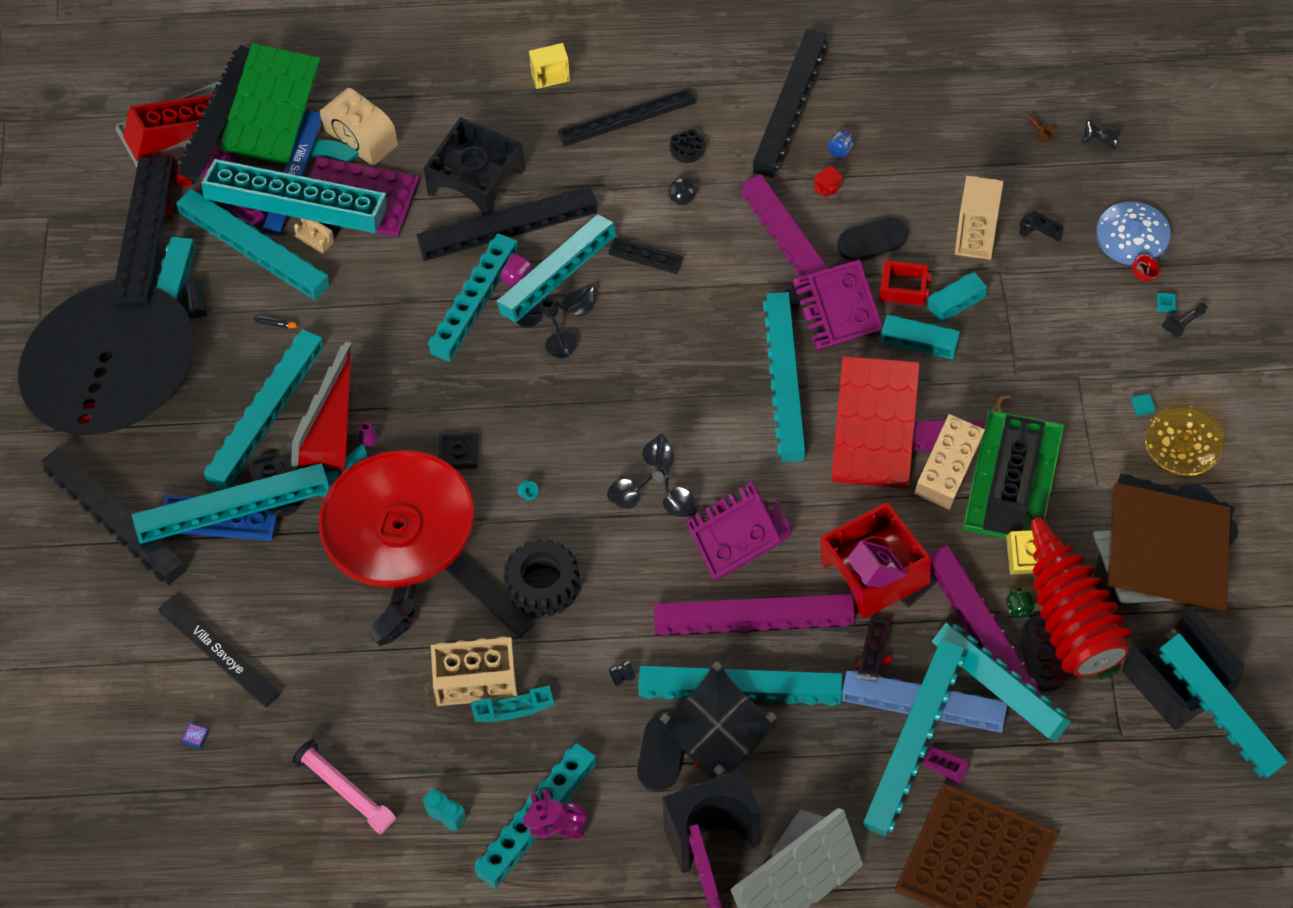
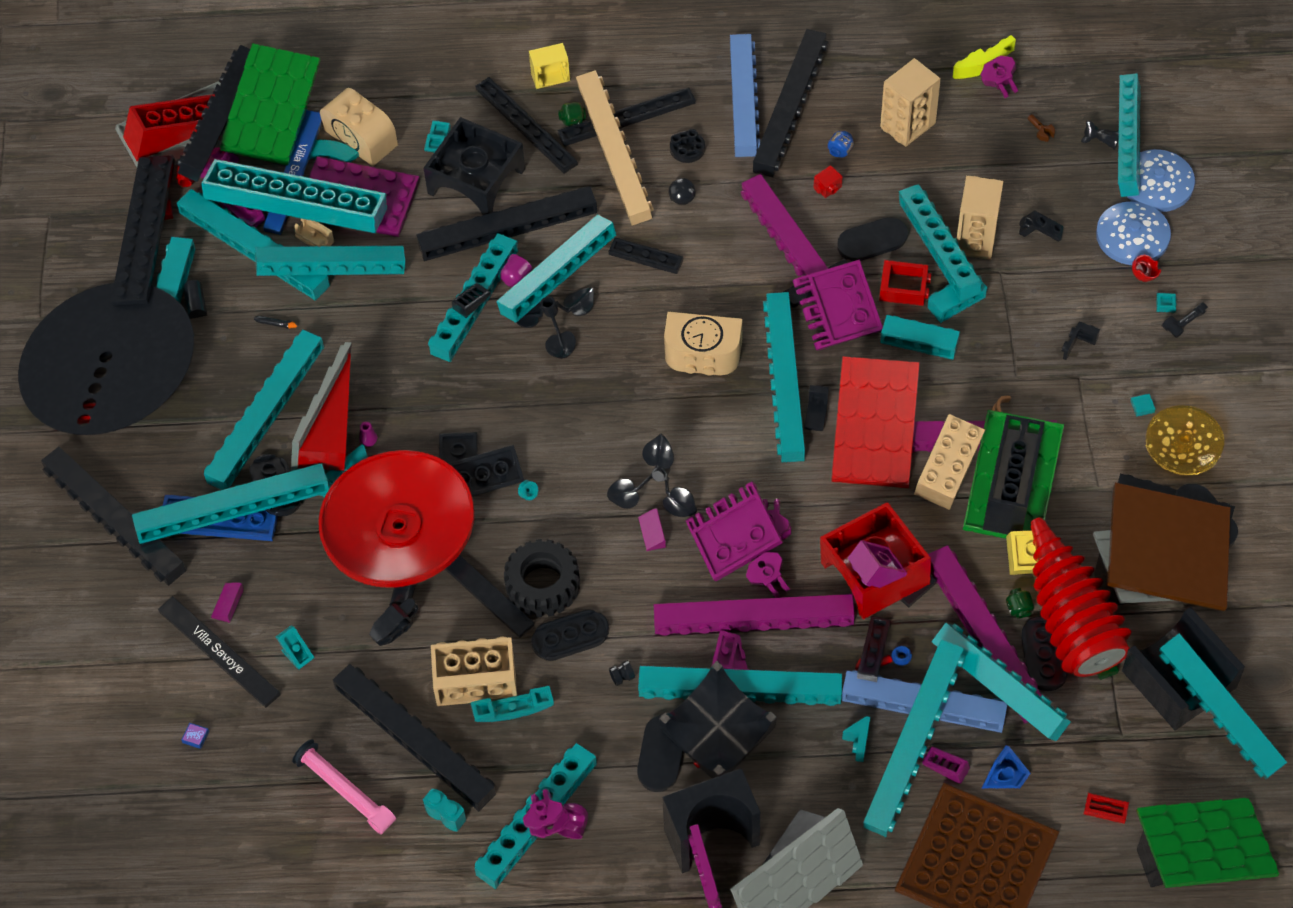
none -> magenta slope [211,583,244,623]
none -> teal brick [255,246,405,276]
none -> teal slope [276,625,315,670]
none -> black brick [333,664,496,812]
none -> teal slope [424,121,451,153]
none -> black slope [448,445,525,497]
none -> black slope [452,283,491,318]
none -> black tile [475,77,578,174]
none -> black tile [531,610,609,661]
none -> dark green head [558,102,586,126]
none -> tan brick [576,70,654,226]
none -> magenta slope [638,508,666,551]
none -> tan brick [664,312,742,375]
none -> magenta wing [711,630,749,670]
none -> medium blue brick [730,34,760,157]
none -> magenta hinge [746,552,790,598]
none -> black bracket [804,385,829,431]
none -> teal slope [842,716,870,762]
none -> tan brick [880,58,941,147]
none -> blue plate [891,646,912,666]
none -> teal brick [899,184,983,301]
none -> neon yellow slope [953,35,1016,79]
none -> magenta hinge [980,56,1018,98]
none -> blue slope [982,745,1031,789]
none -> black bracket [1061,321,1100,360]
none -> red tile [1084,793,1129,824]
none -> teal brick [1118,73,1141,197]
none -> medium blue dish [1127,149,1195,212]
none -> green piece [1136,798,1279,888]

